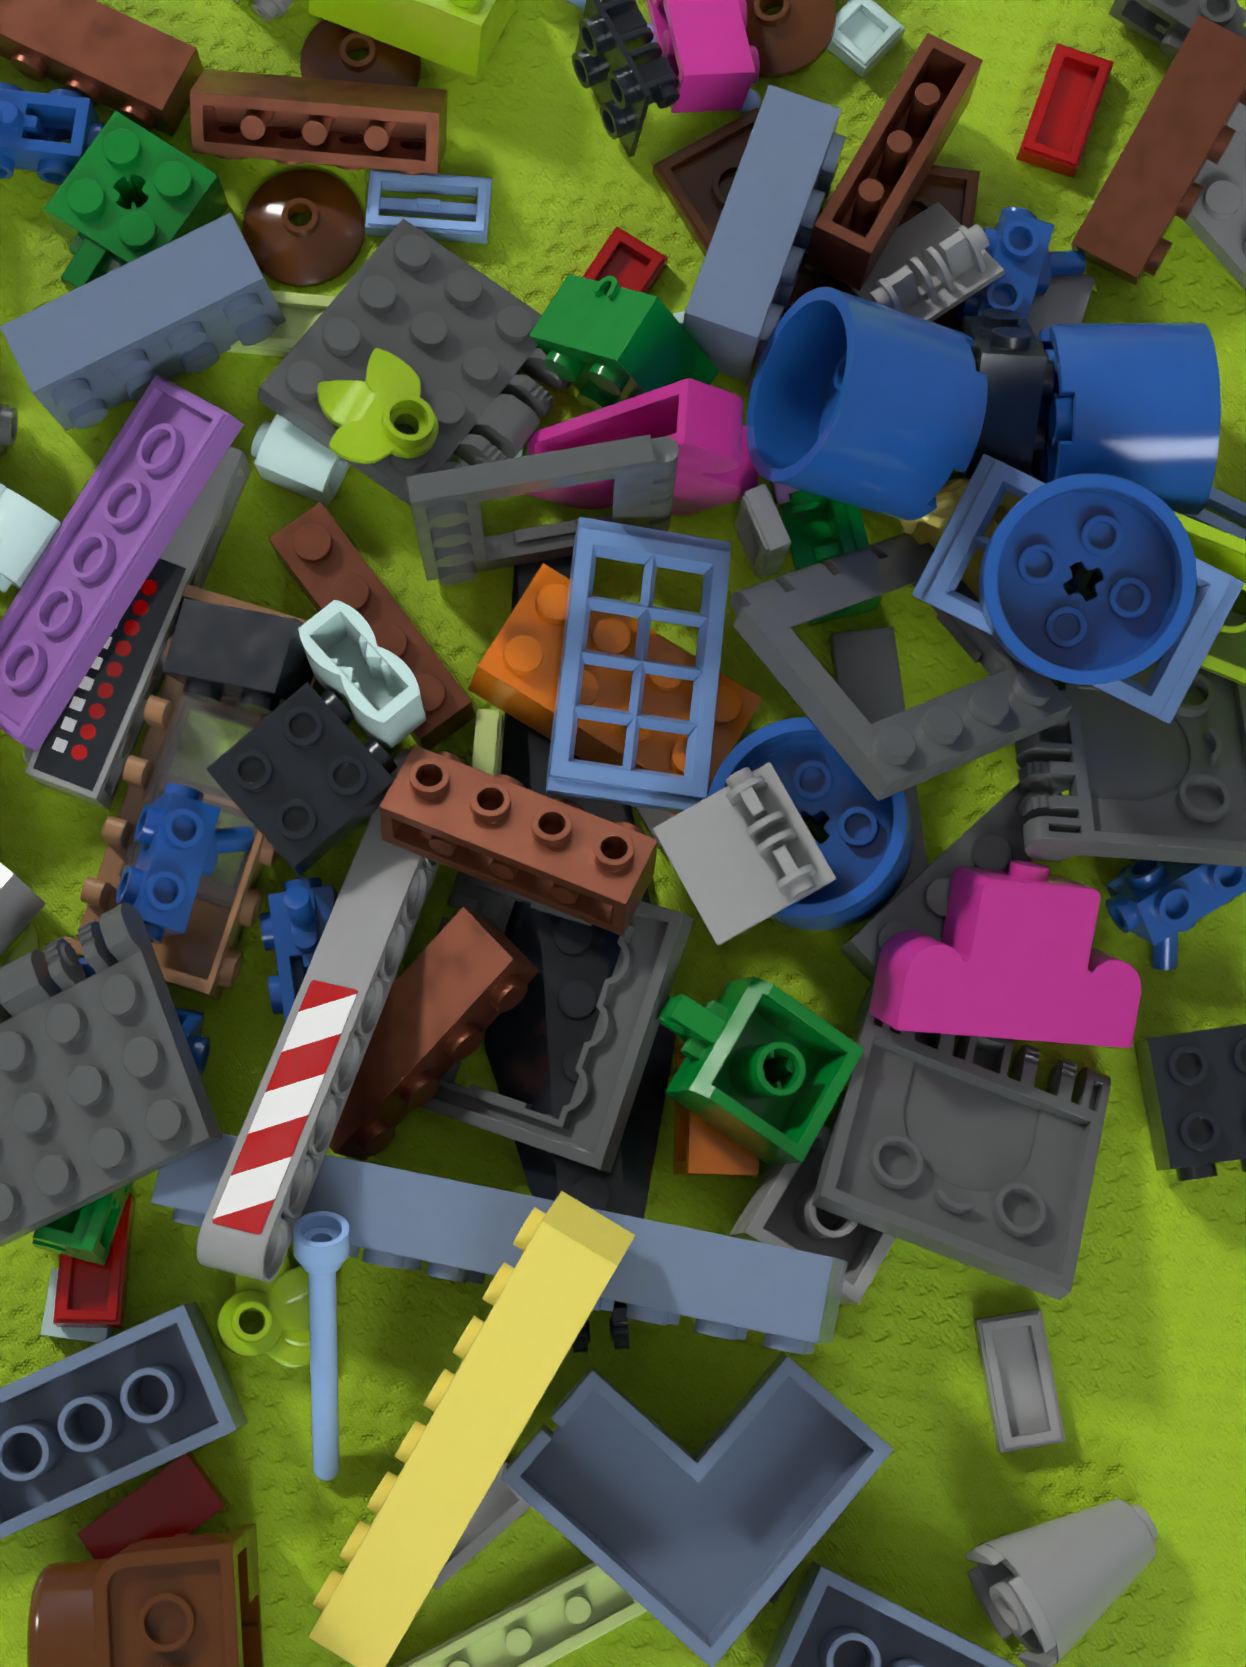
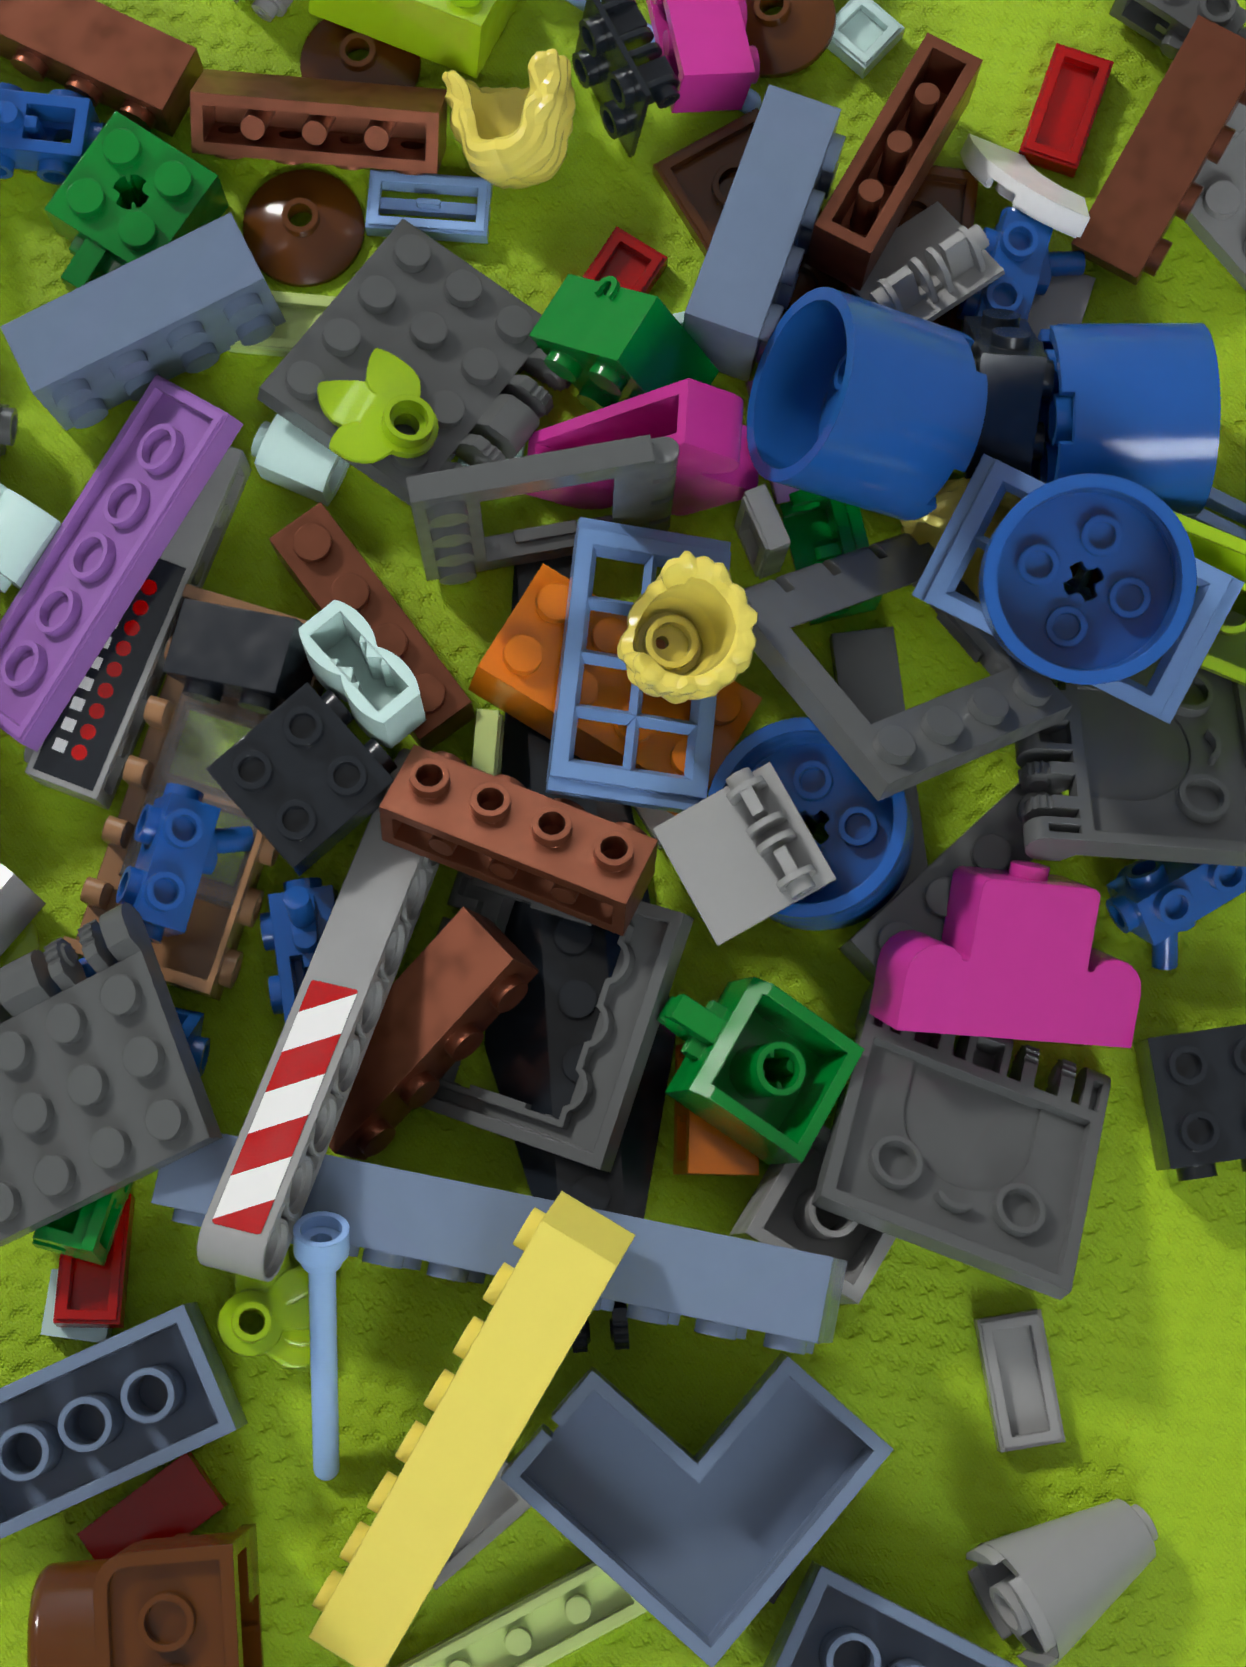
none -> light yellow hair [442,48,576,189]
none -> light yellow hair [617,551,758,704]
none -> white tile [960,134,1090,238]

